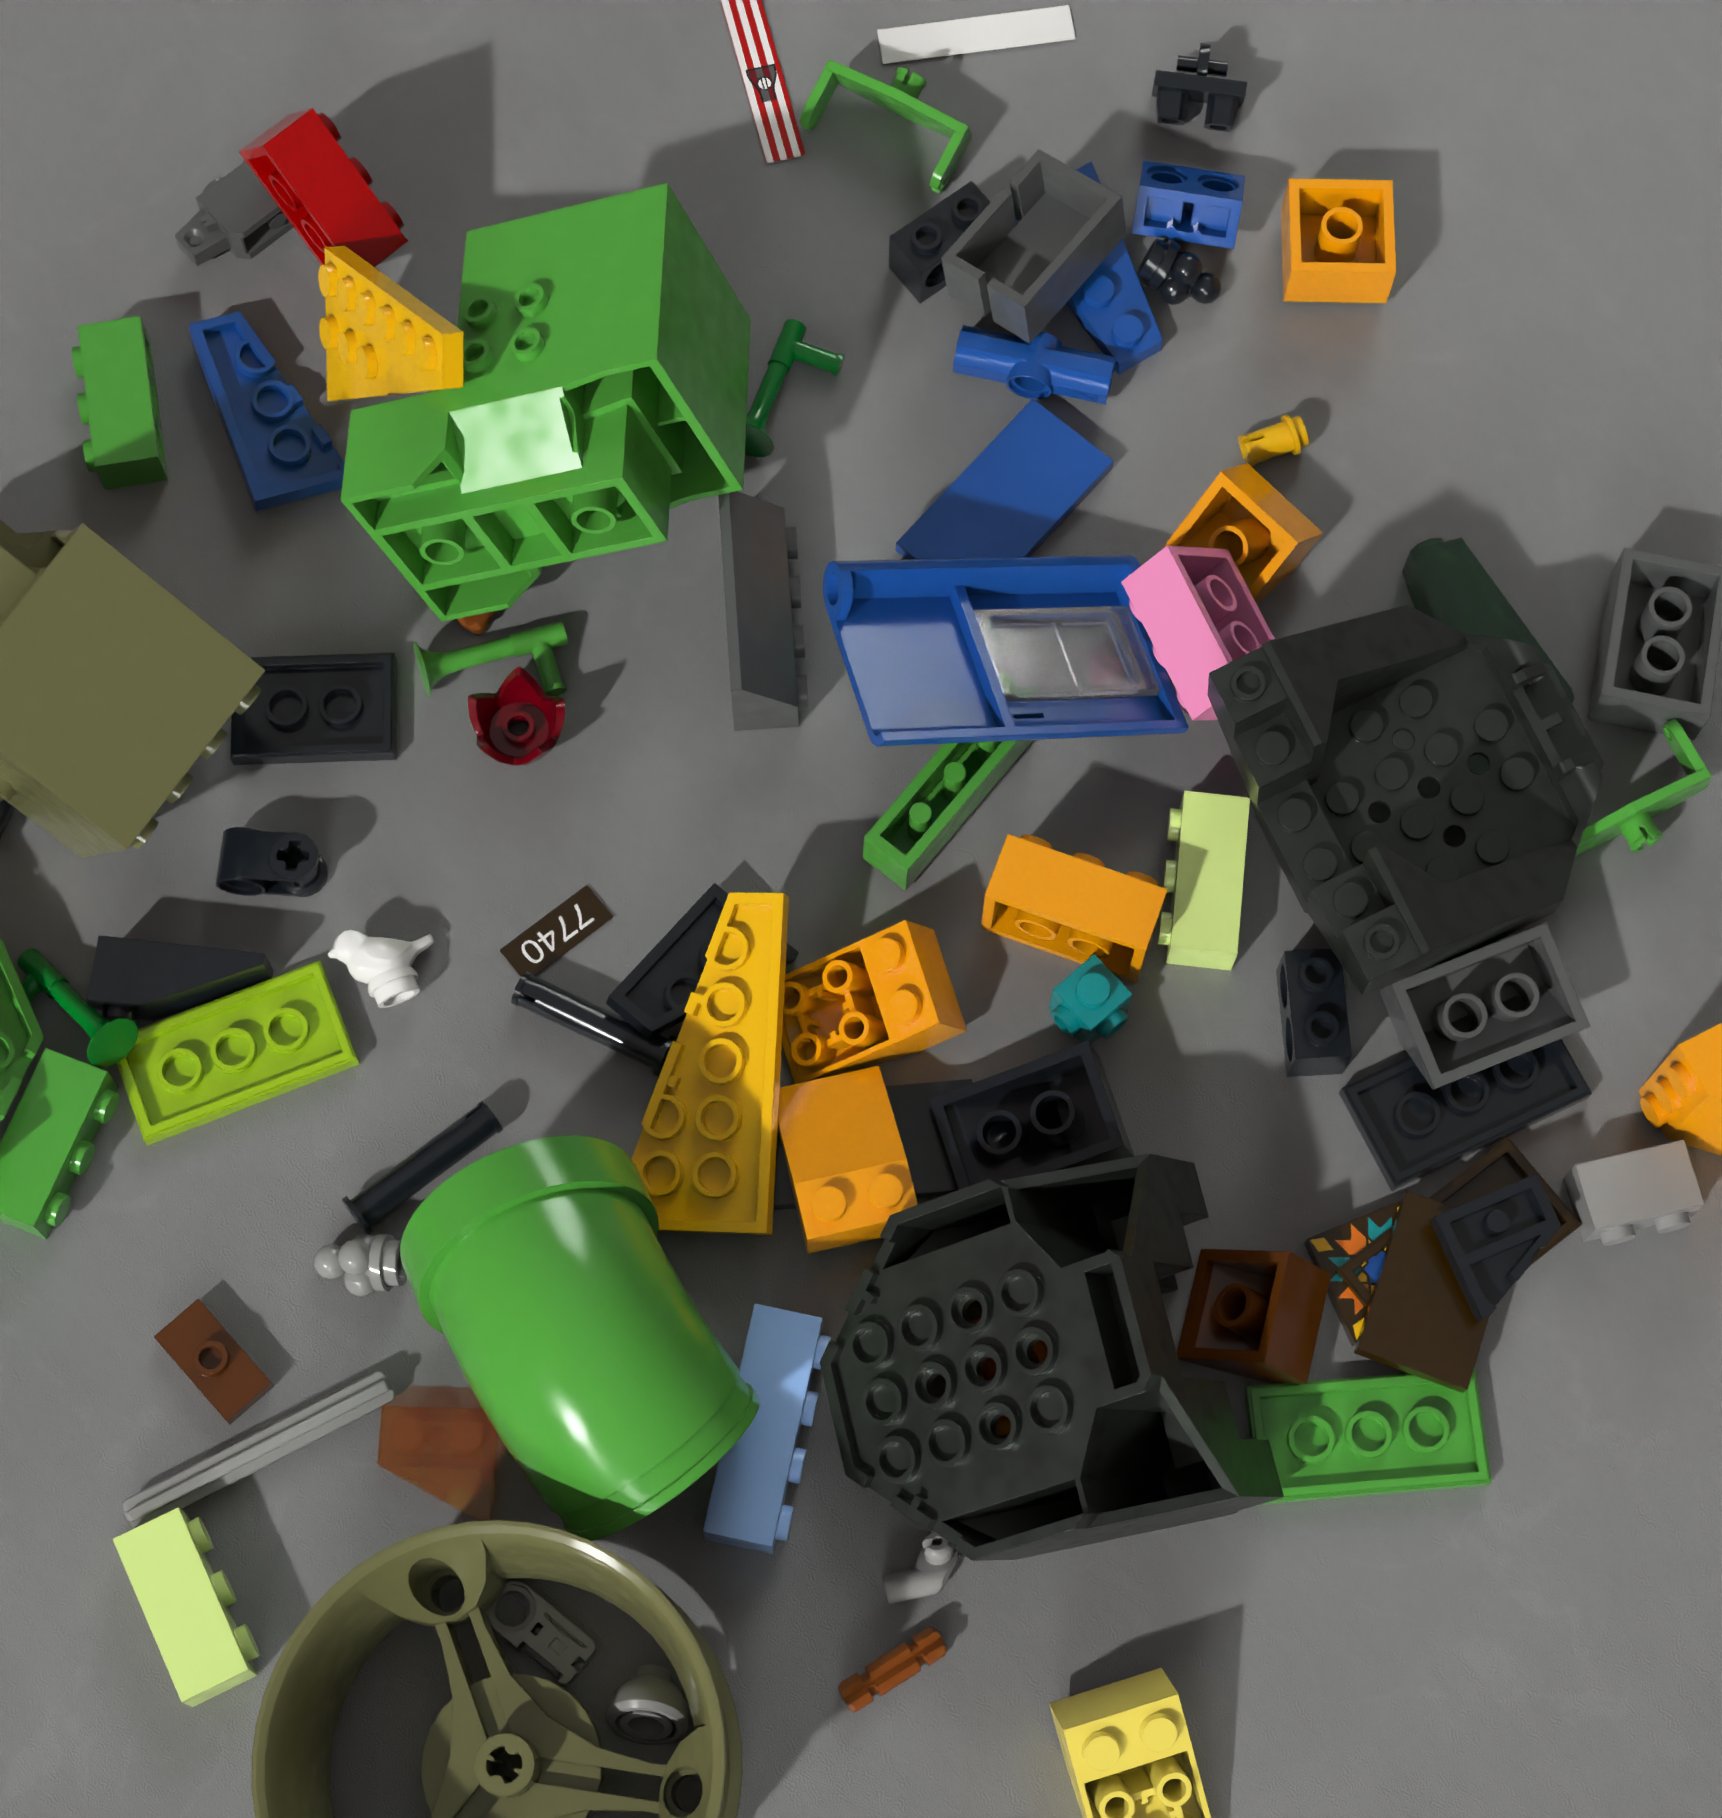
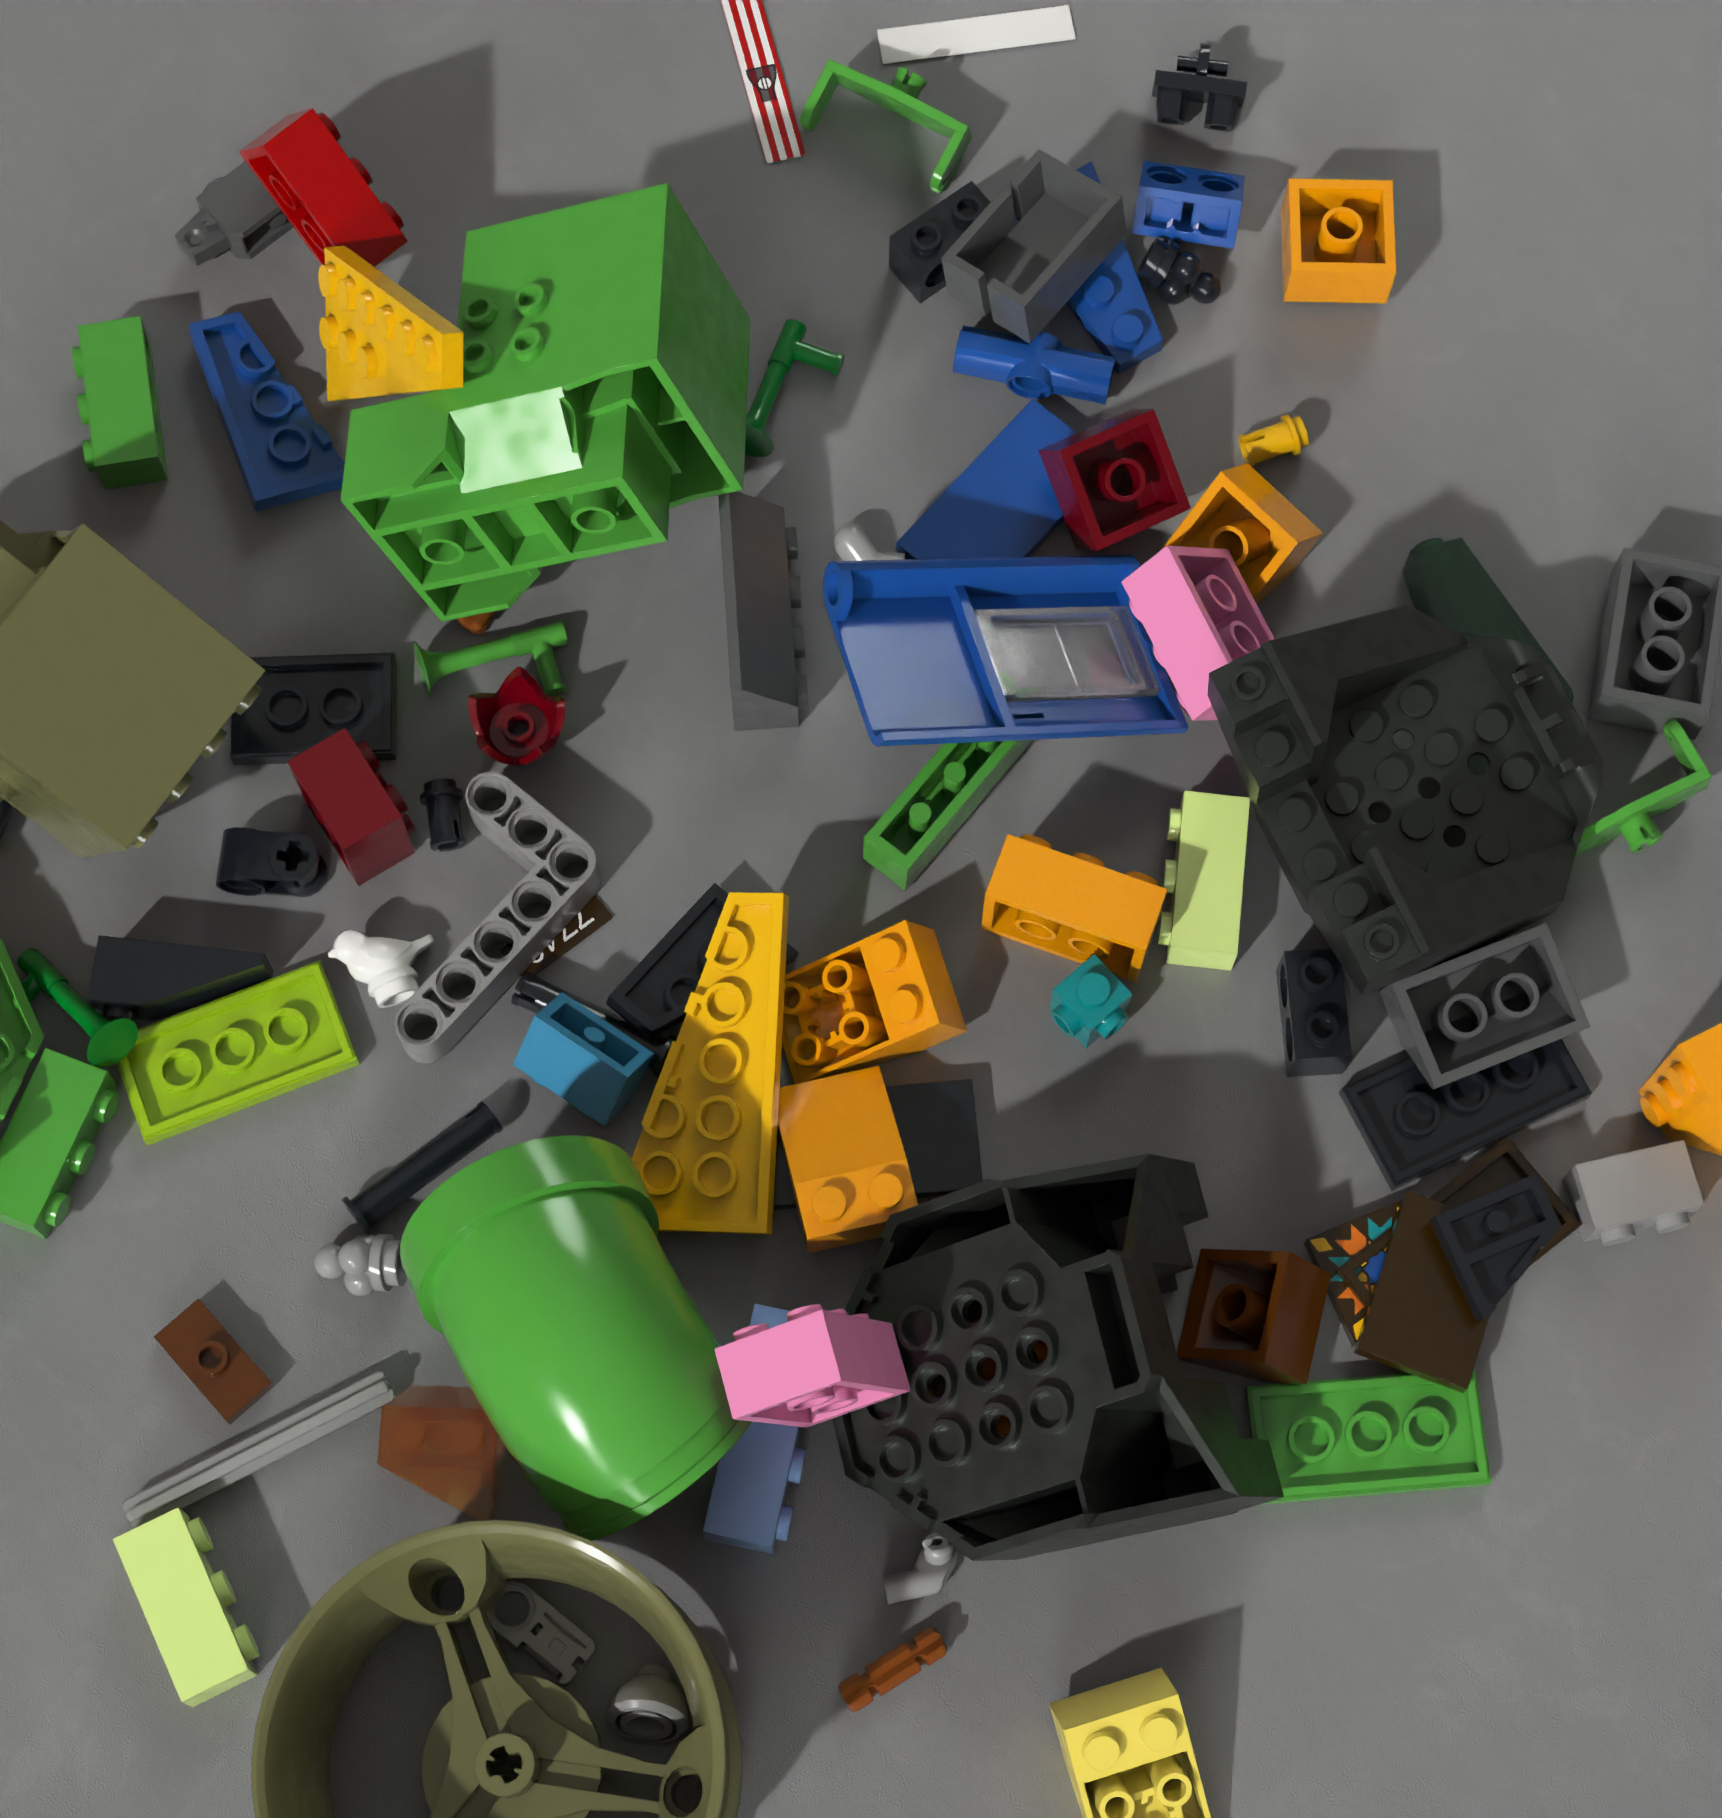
black slope [929,1040,1134,1190] -> none
none -> dark red brick [287,728,416,886]
none -> light grey beam [394,771,601,1064]
none -> black pin [419,778,466,852]
none -> dark azure brick [513,992,654,1127]
none -> bright pink brick [714,1304,911,1428]
none -> light grey arm [834,522,905,561]
none -> dark red brick [1038,409,1191,551]

